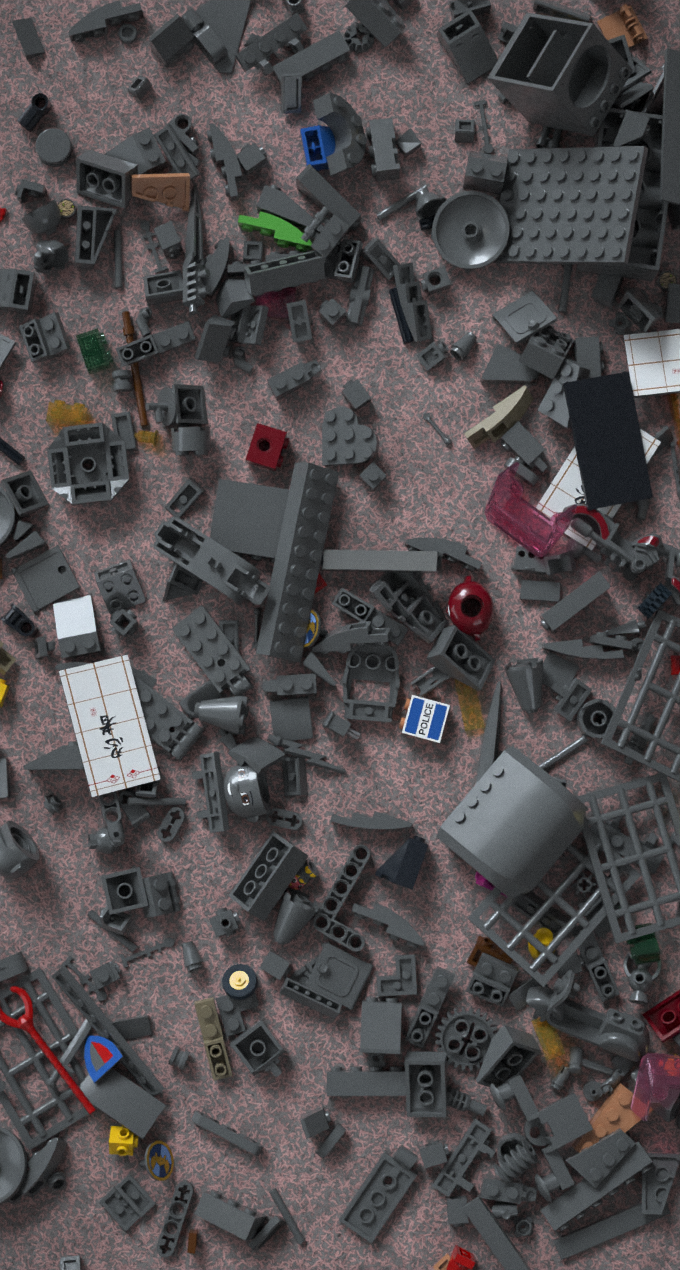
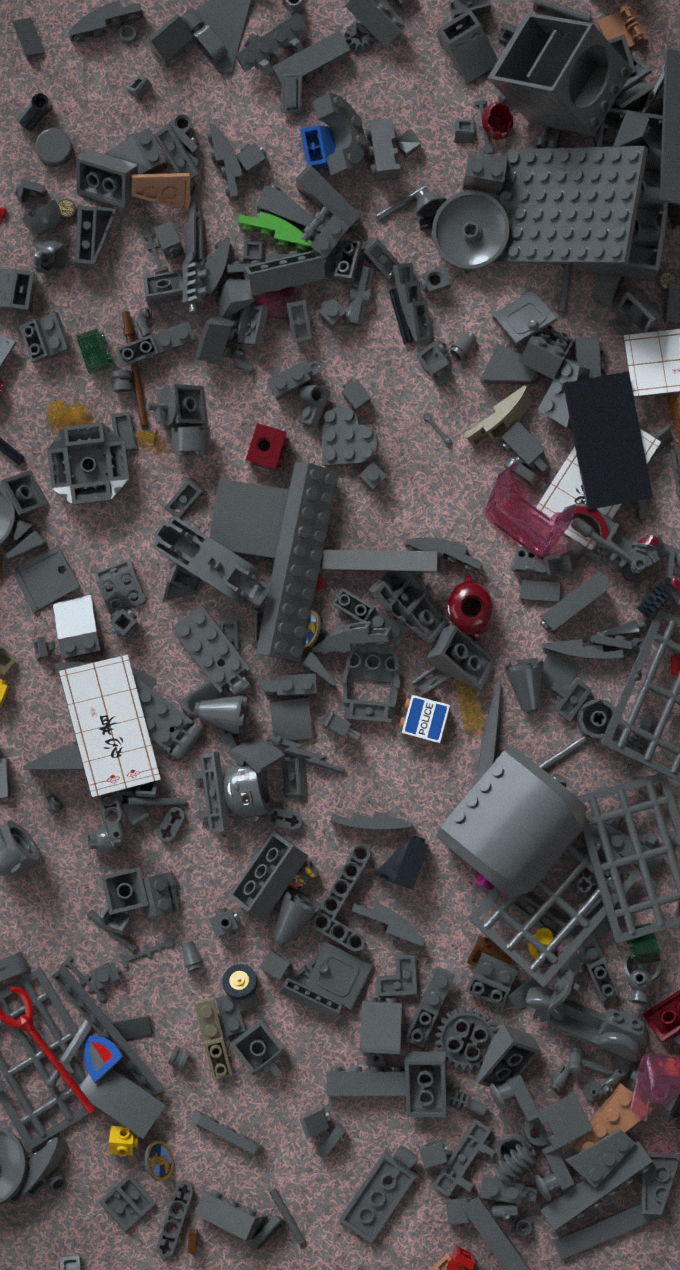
black piece [0,604,38,638] -> none
dark grey bar [114,230,123,288] -> none
clear yellow slope [531,1017,565,1060] -> none
none -> dark grey plate [299,384,331,427]
none -> dark grey bracket [428,357,454,387]
none -> dark red hair [482,102,514,140]

